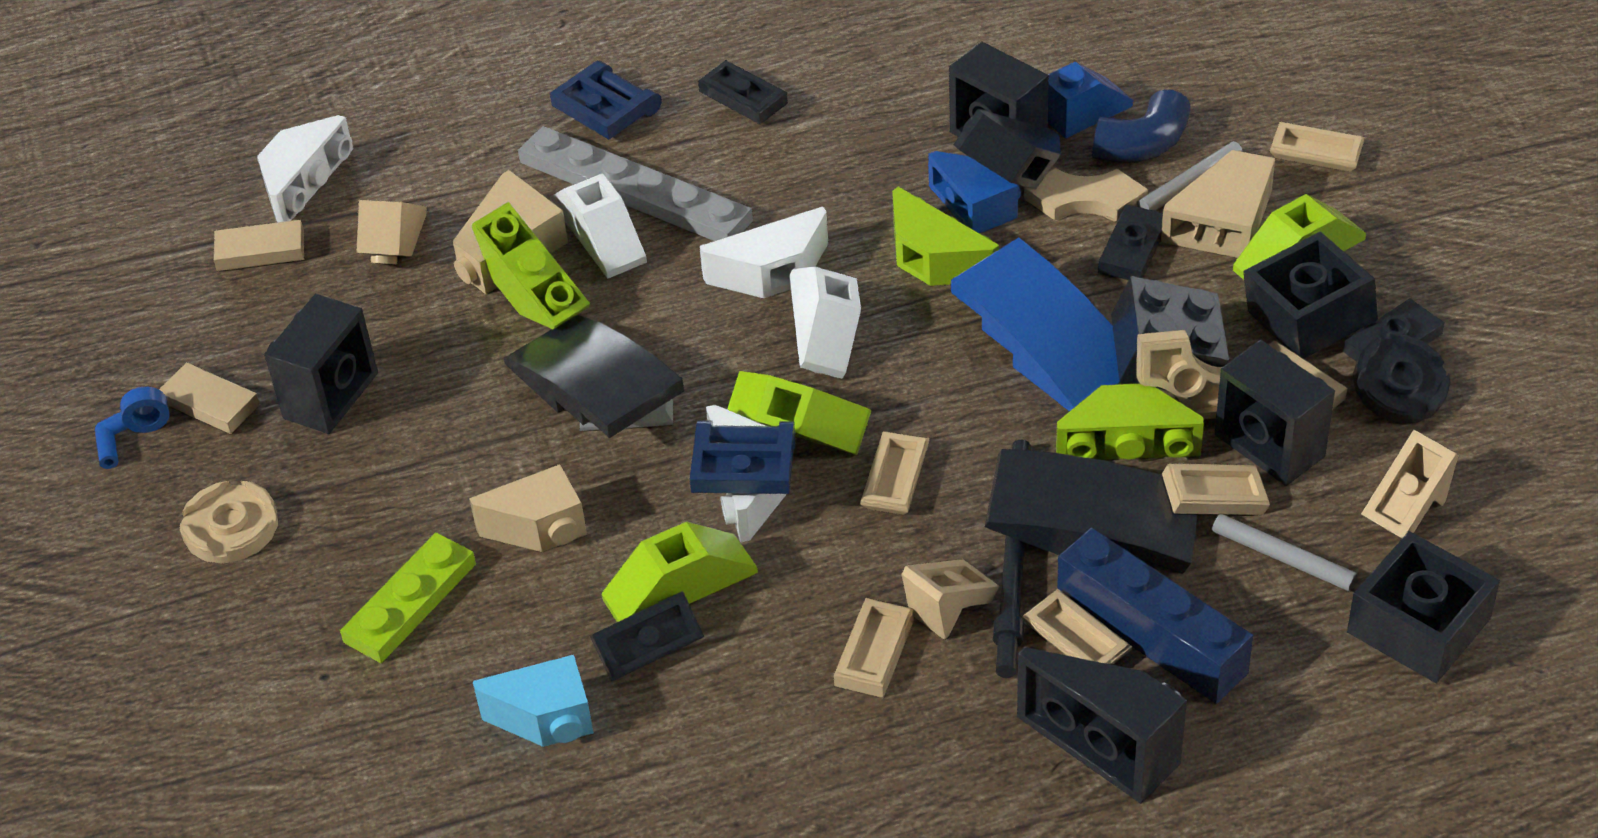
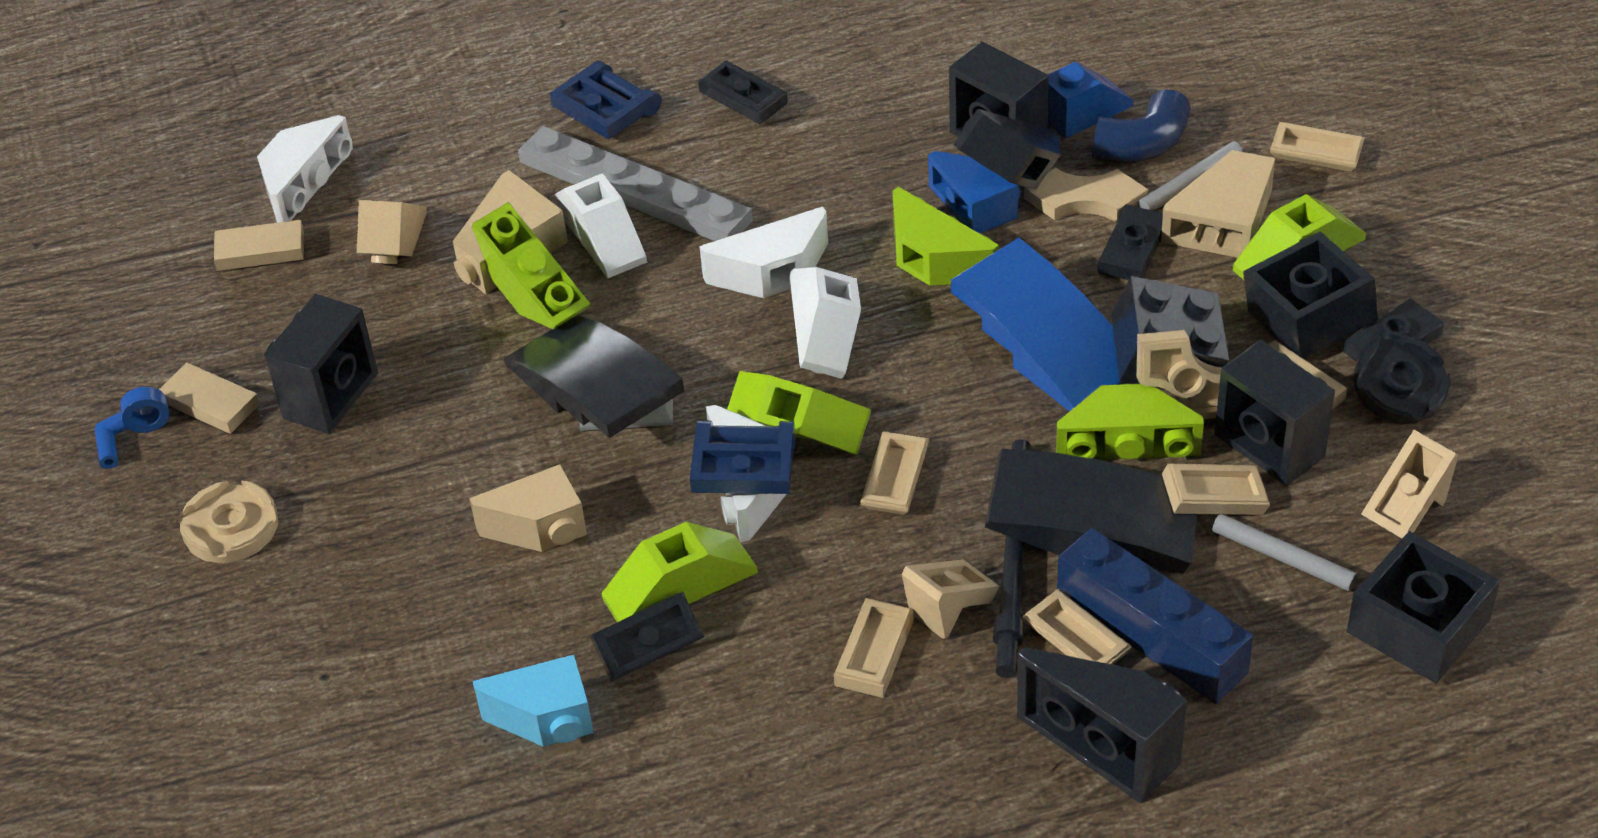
lime plate [340,532,476,664] -> none

